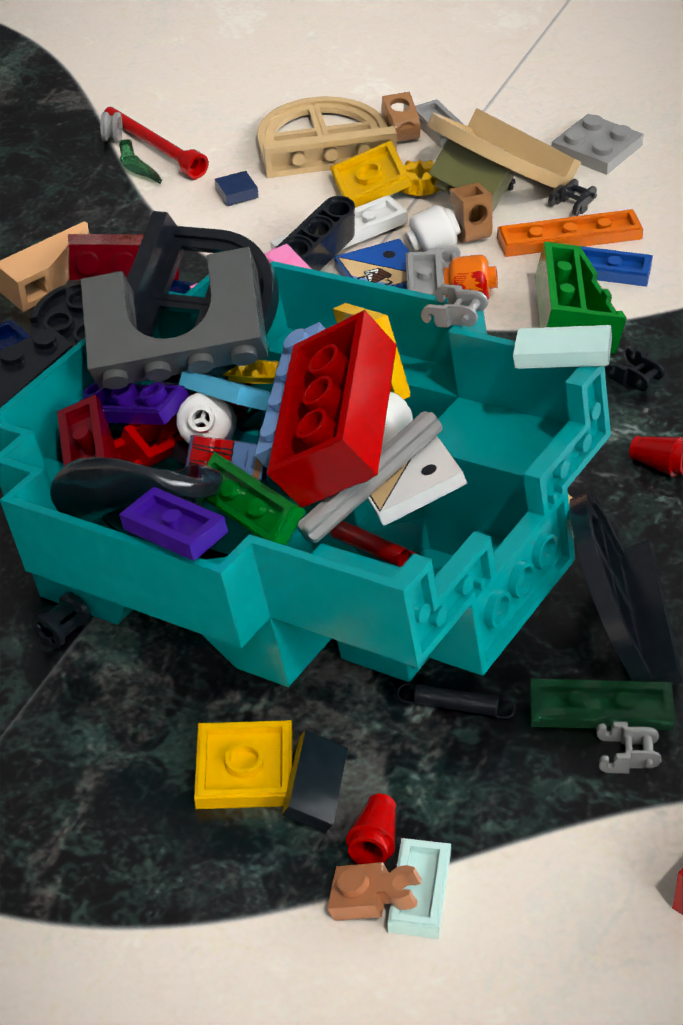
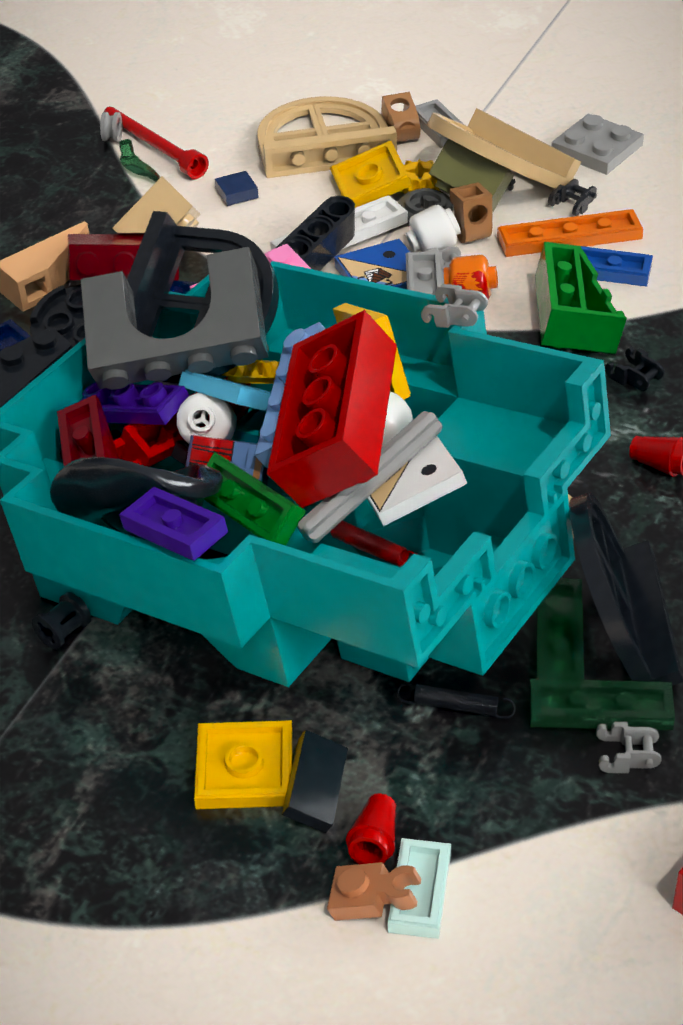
light aqua tile [513,325,612,369] -> none
none -> tan slope [113,176,201,234]
none -> dark grey gear [398,188,453,224]
none -> clear green plate [537,578,584,691]

